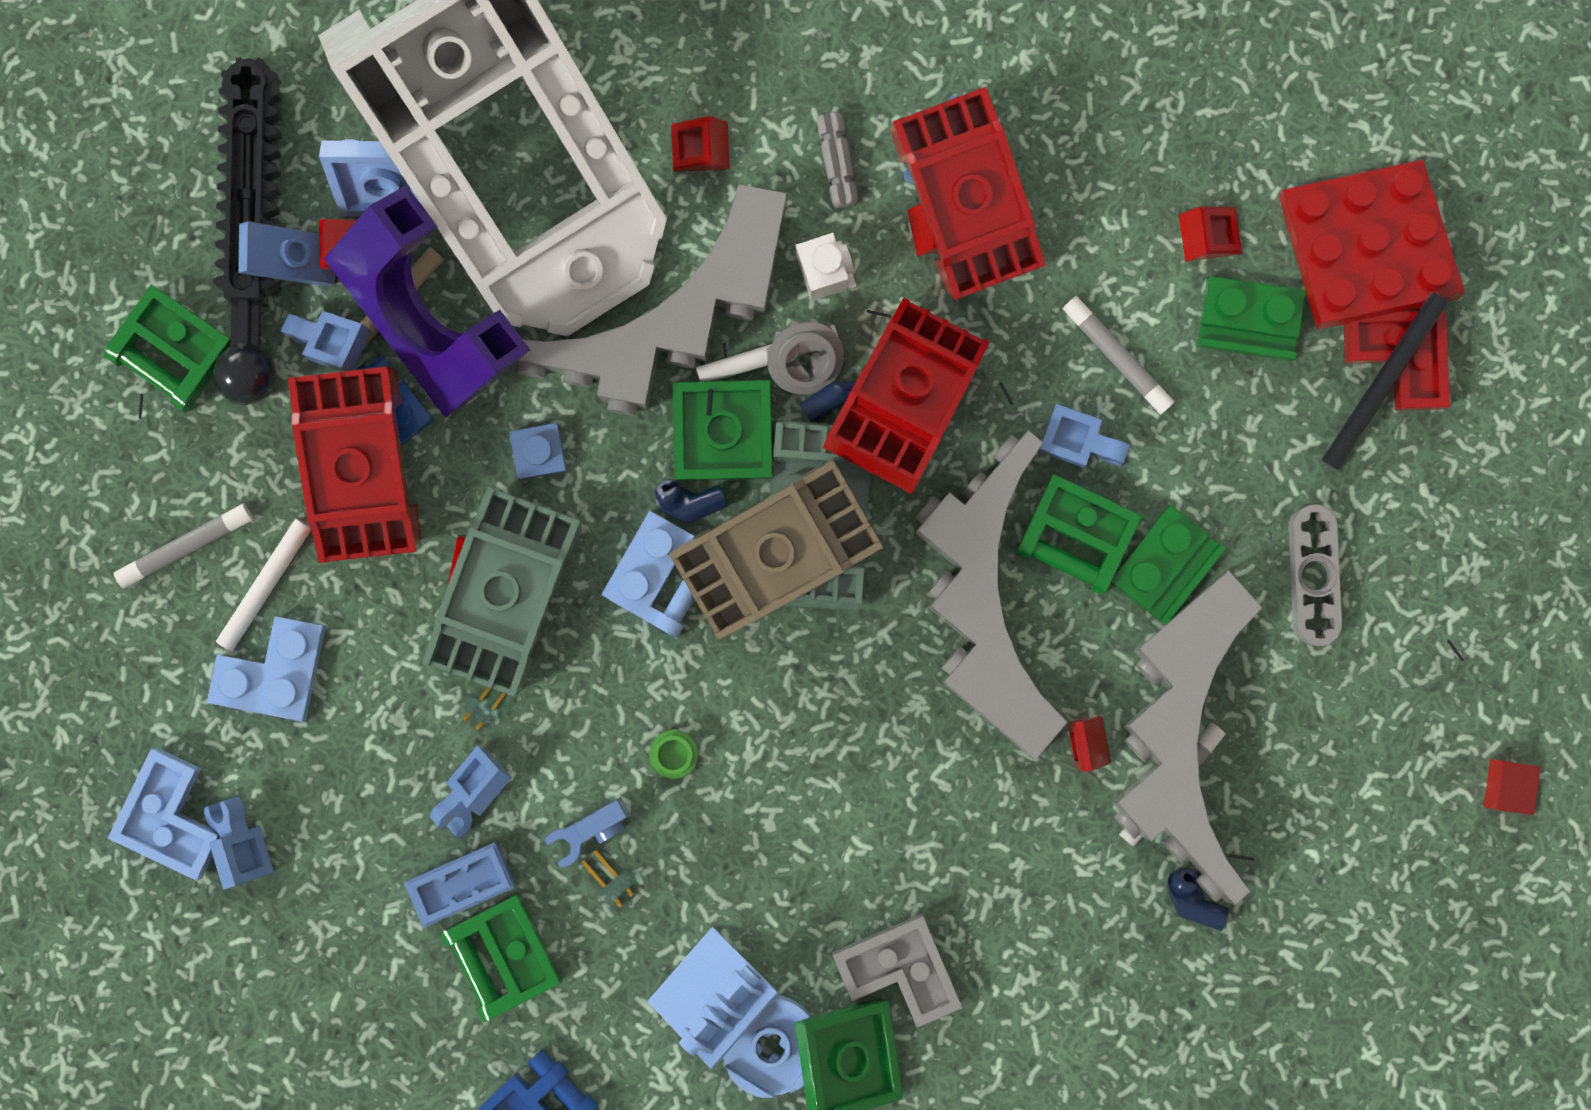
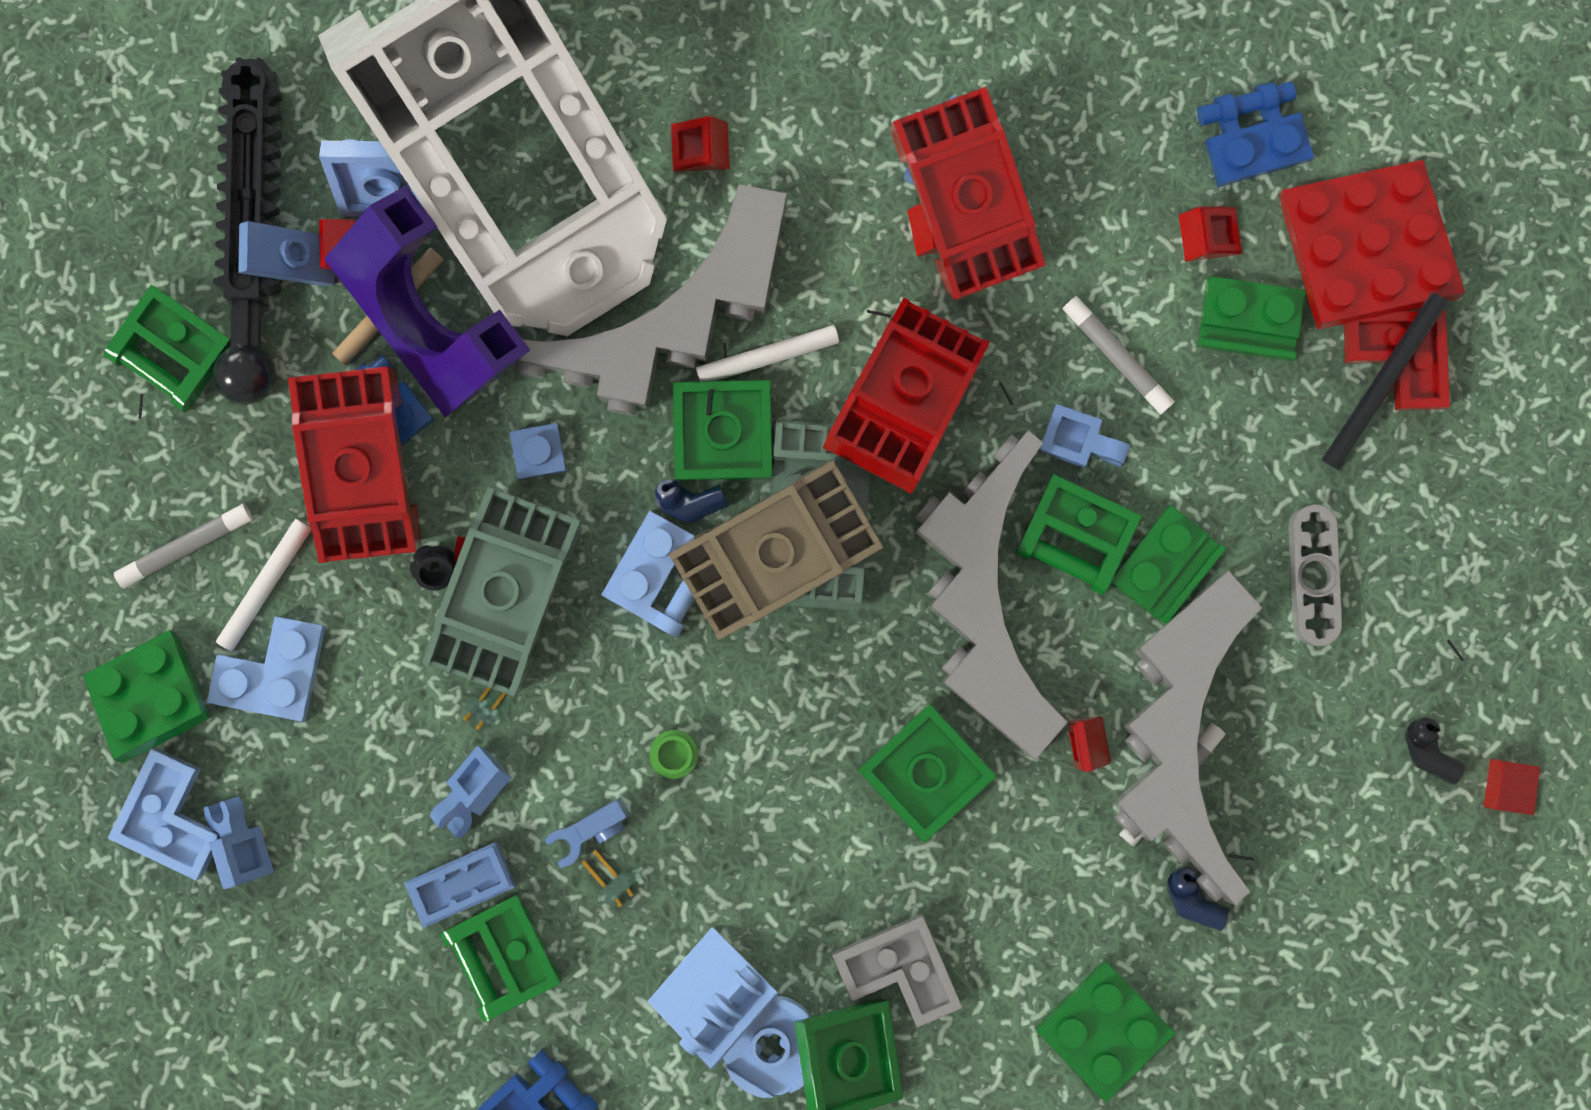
medium blue plate [281,310,371,372] -> none
light grey gear [766,318,844,395] -> none
white brick [796,233,856,301] -> none
dark blue arm [800,381,856,423] -> none
light grey axle [817,112,858,208] -> none
none -> green plate [83,630,211,764]
none -> black plate [410,545,457,591]
none -> green plate [857,703,997,844]
none -> green plate [1034,960,1176,1103]
none -> blue plate [1197,81,1314,188]
none -> black arm [1405,717,1465,785]

